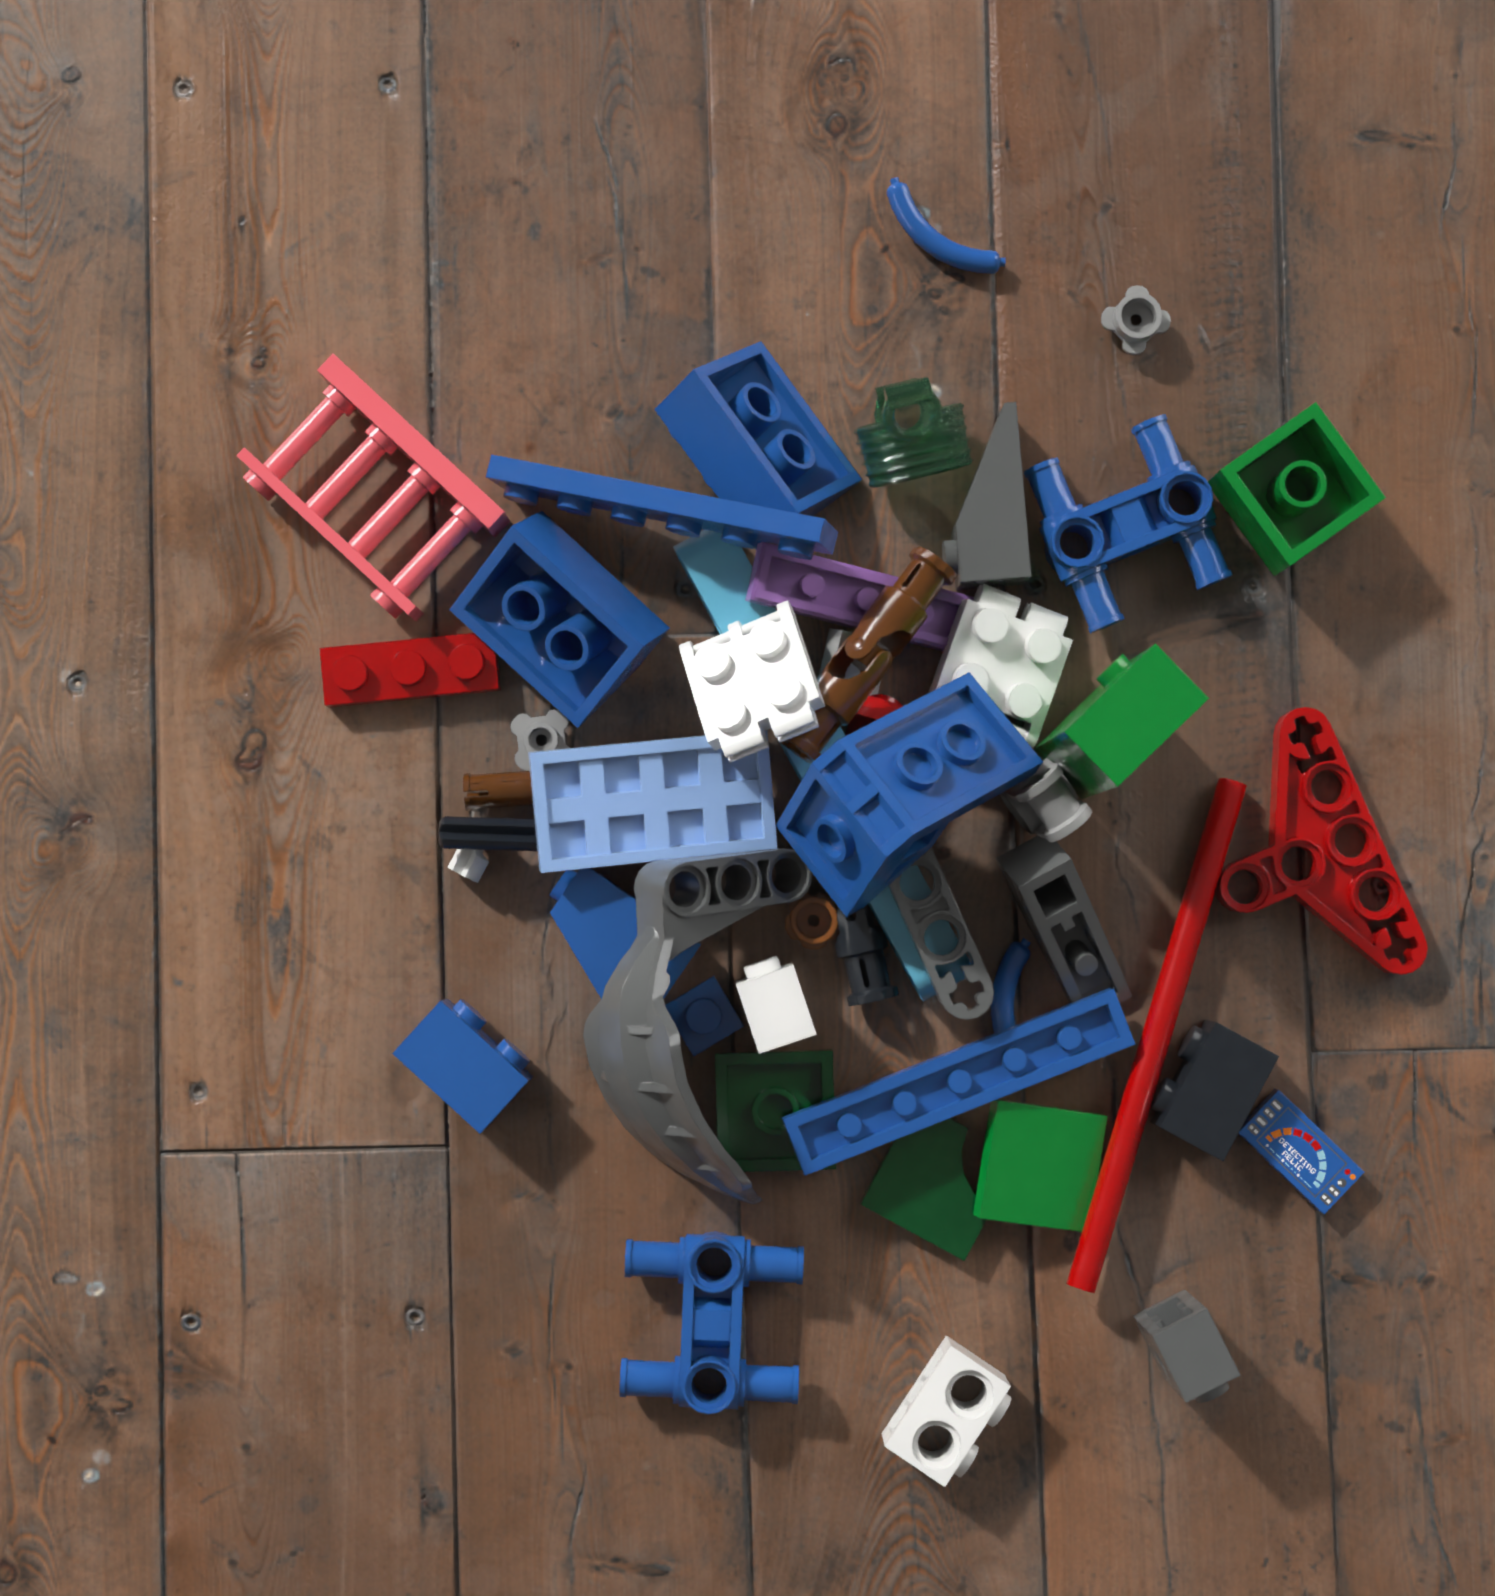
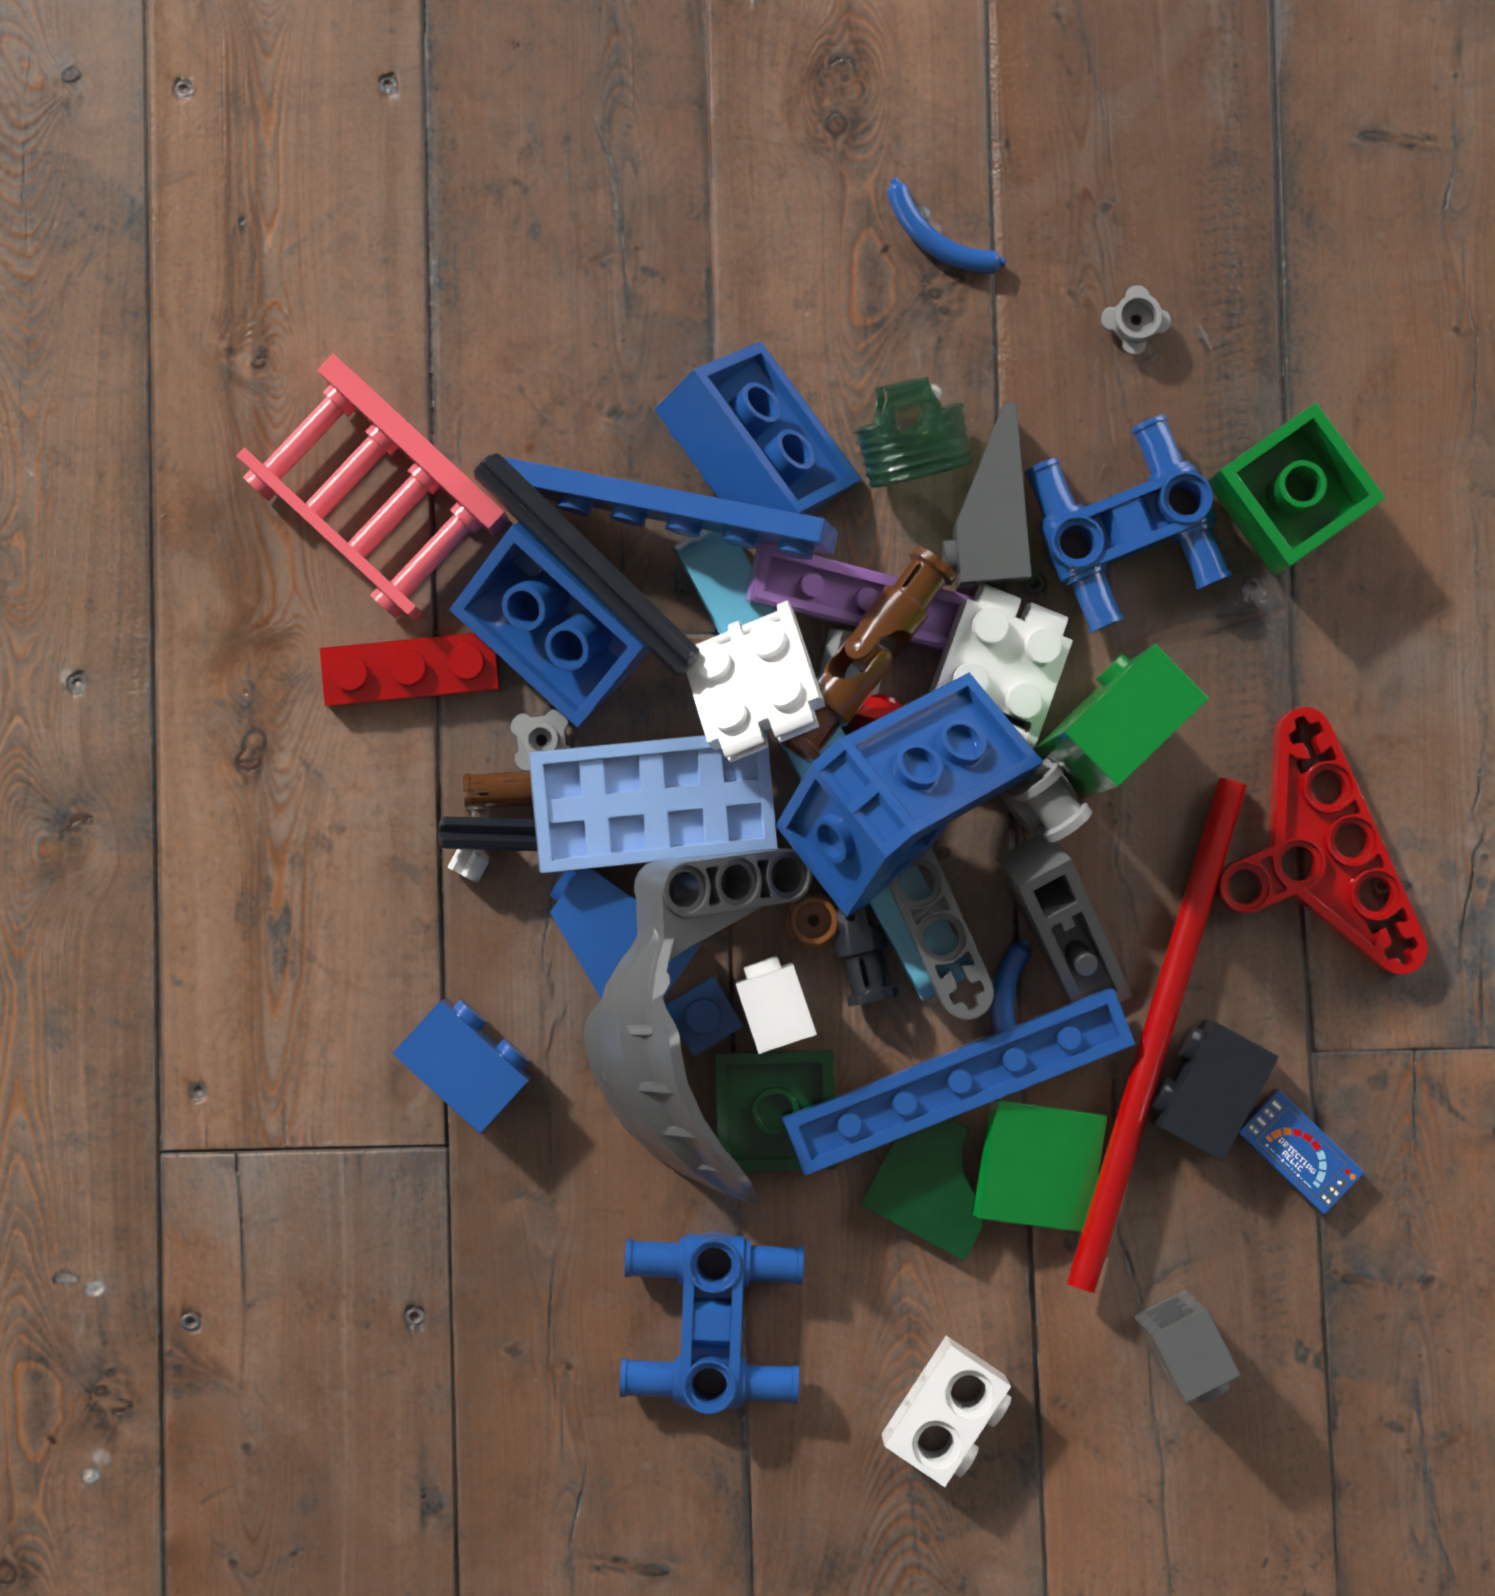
none -> black axle [473,453,700,675]

